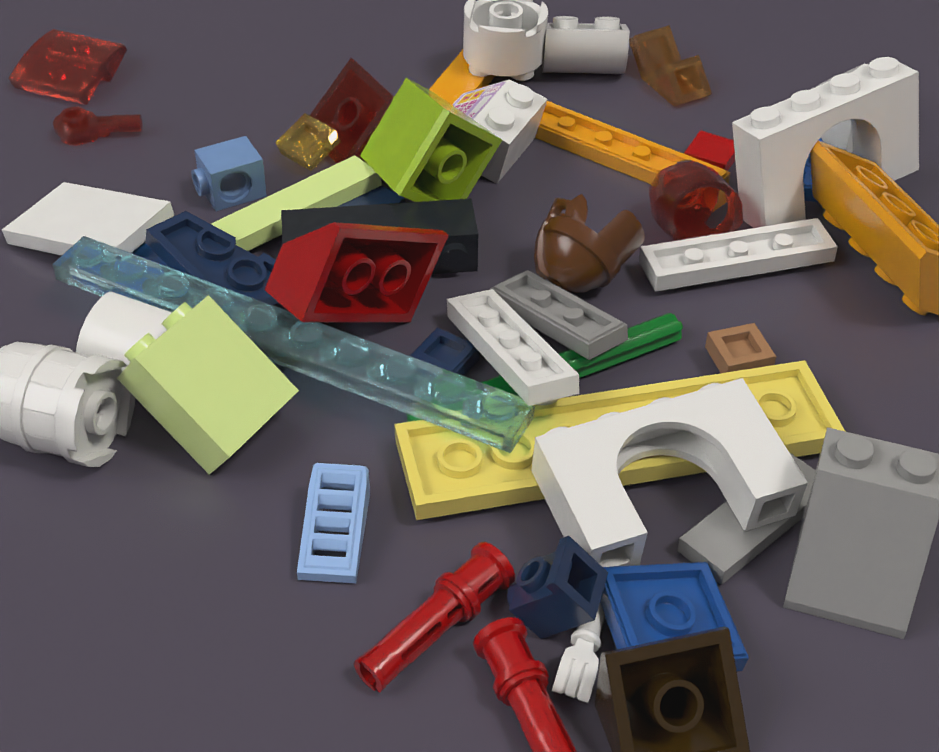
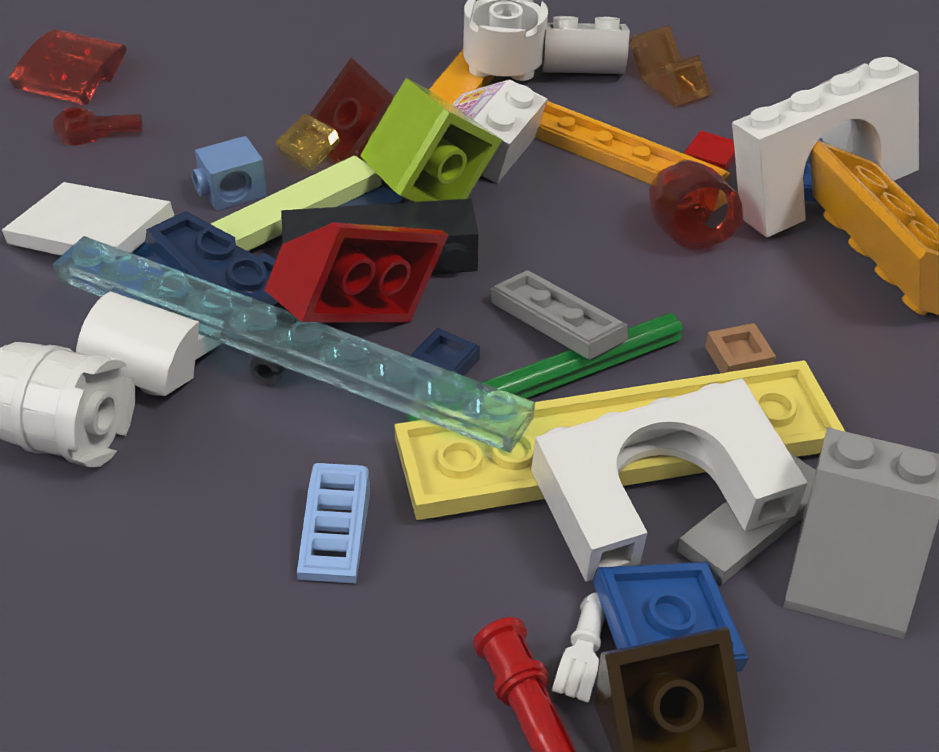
yellowish green brick [117,295,299,475] -> none
red pin [354,542,515,693] -> none
white plate [447,289,579,406] -> none
dark blue brick [507,535,608,639] -> none
reddish brown helmet [534,194,645,293] -> none
white plate [639,218,838,292] -> none

